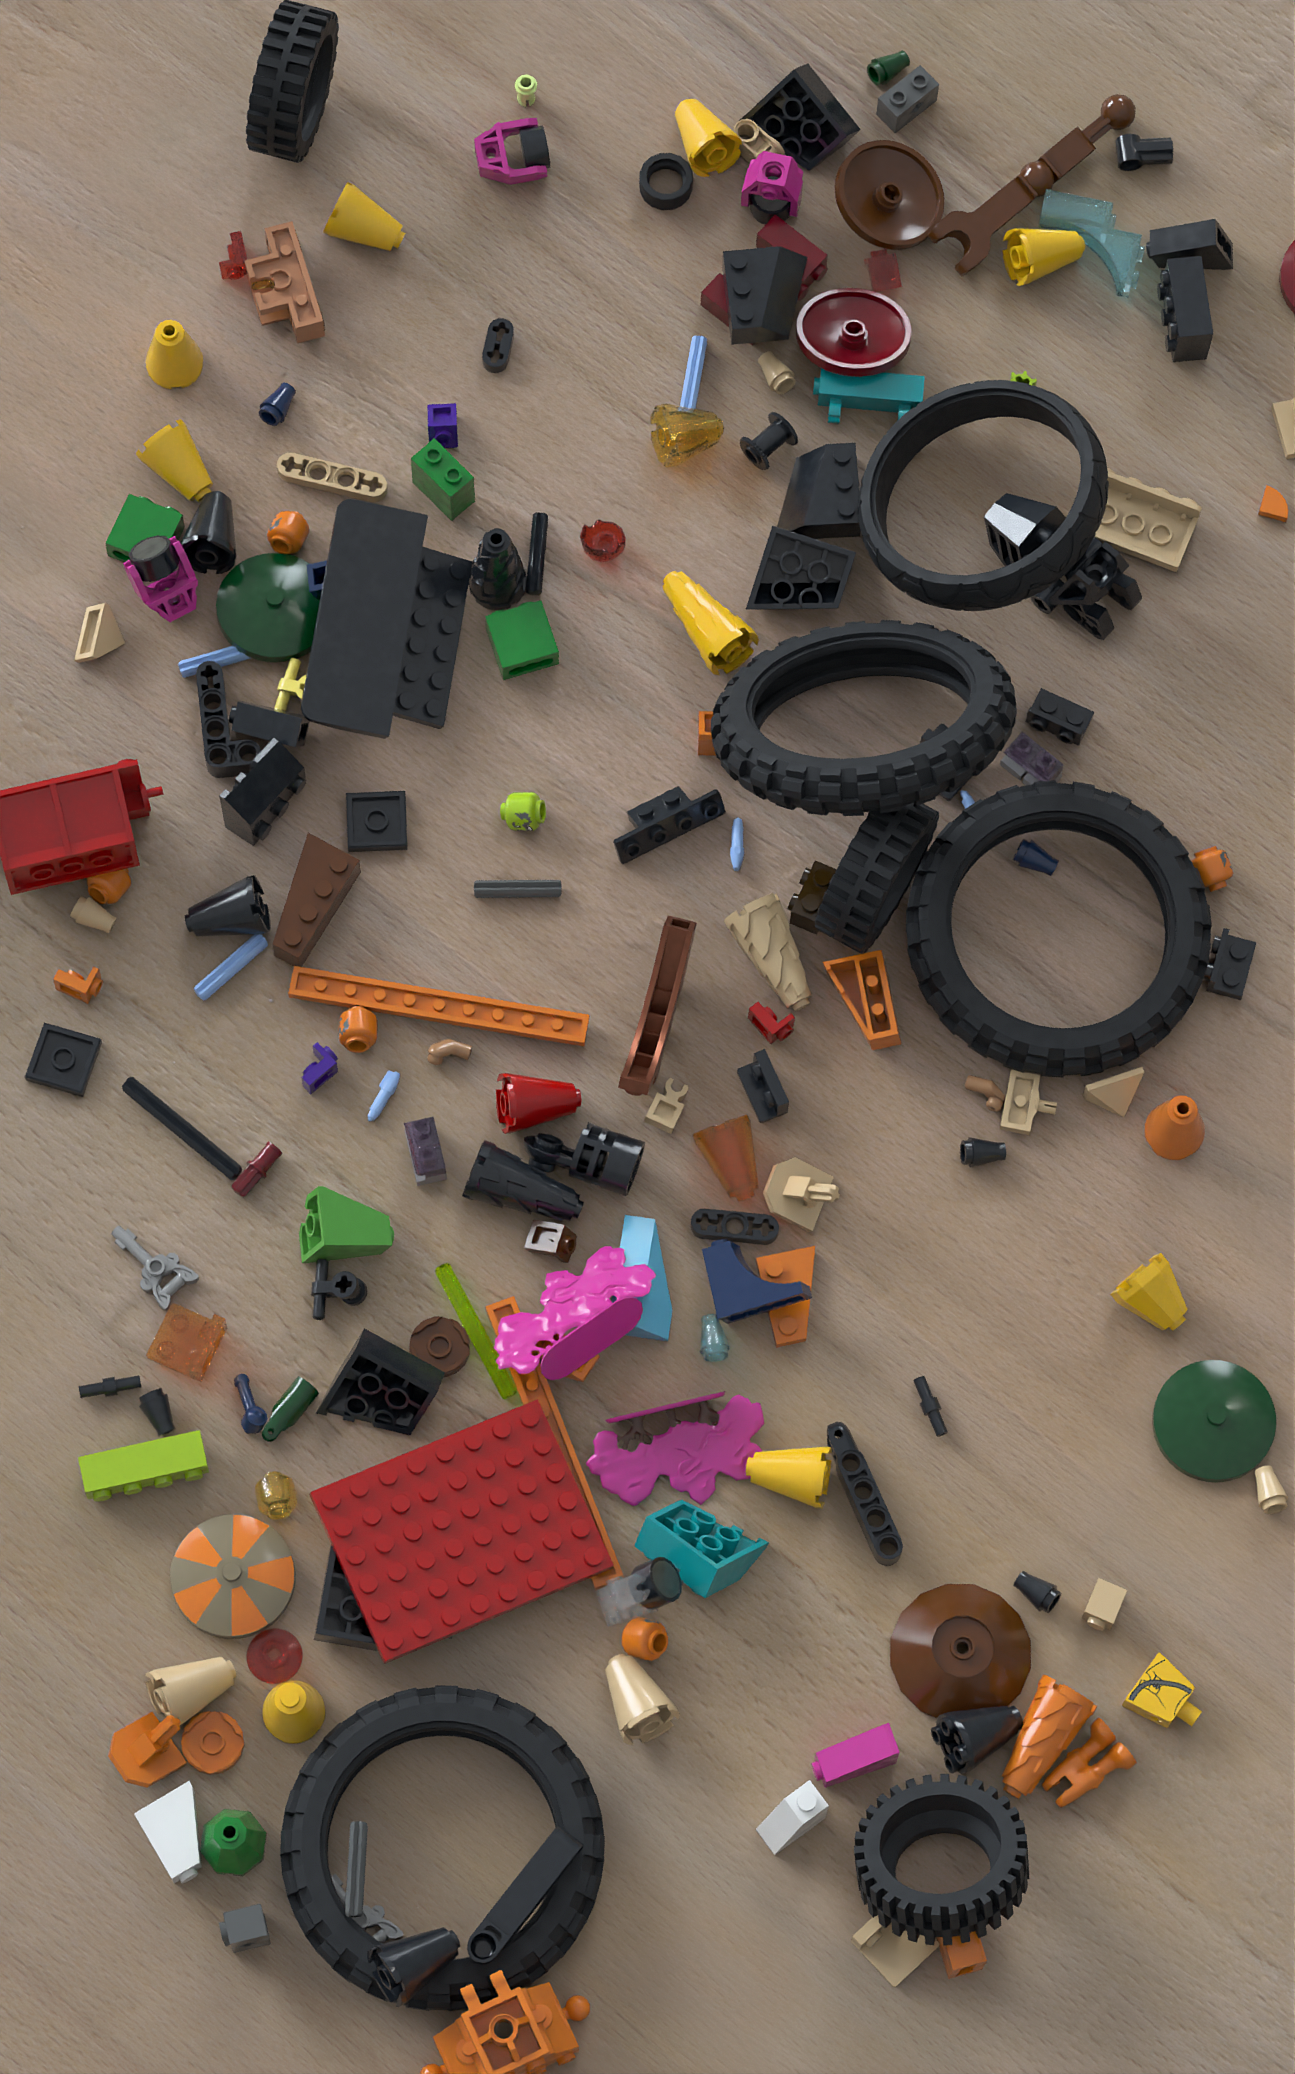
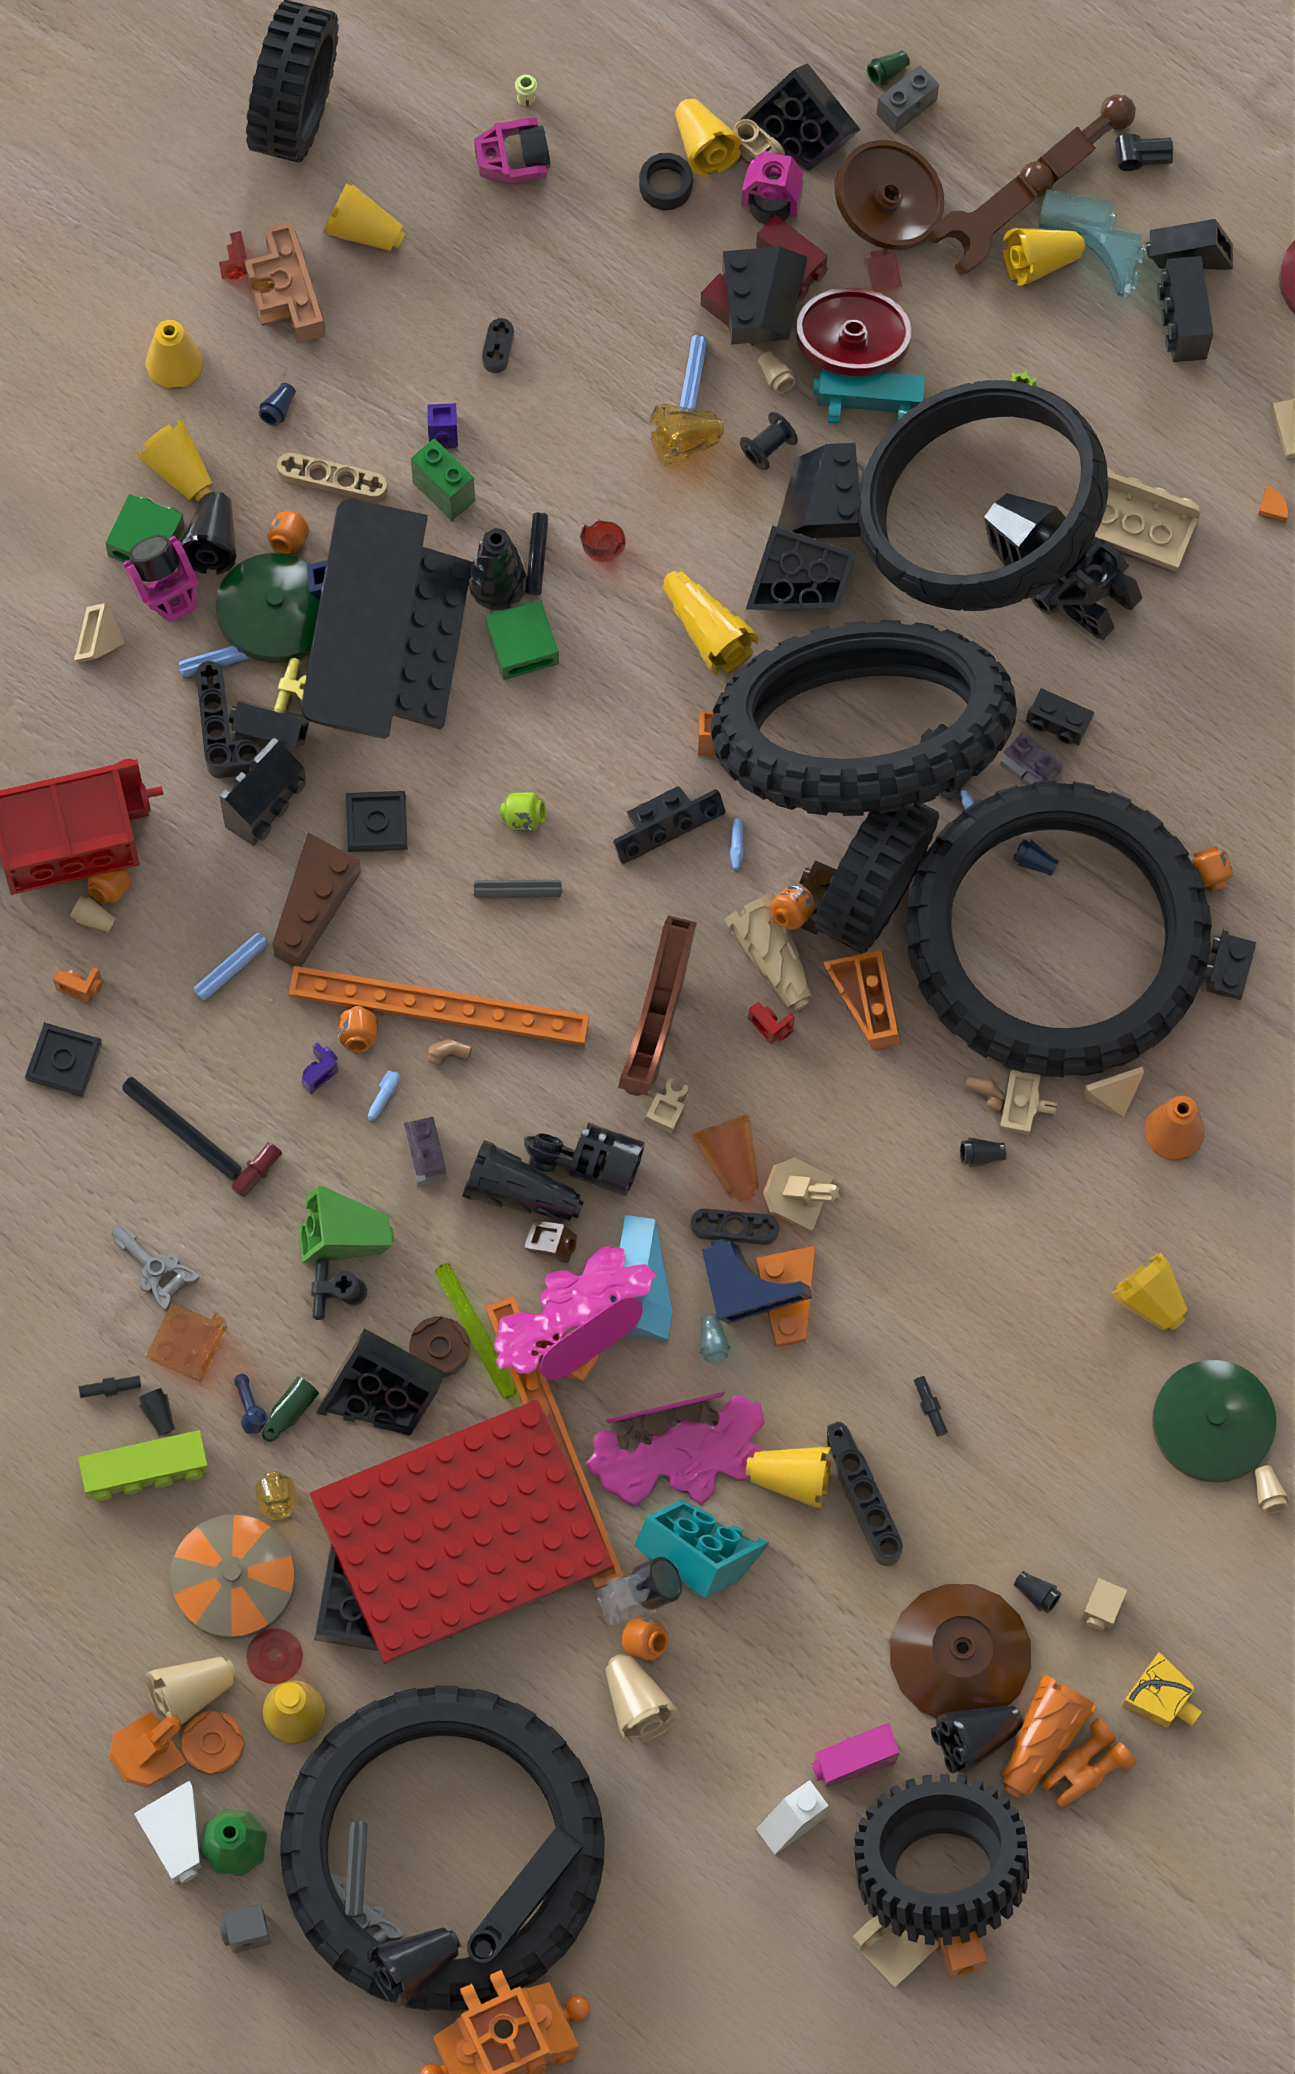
black cone [185,875,271,937] -> none
red cone [496,1073,582,1134] -> none
black bracket [737,1049,789,1123] -> none
none -> orange head [770,885,815,930]

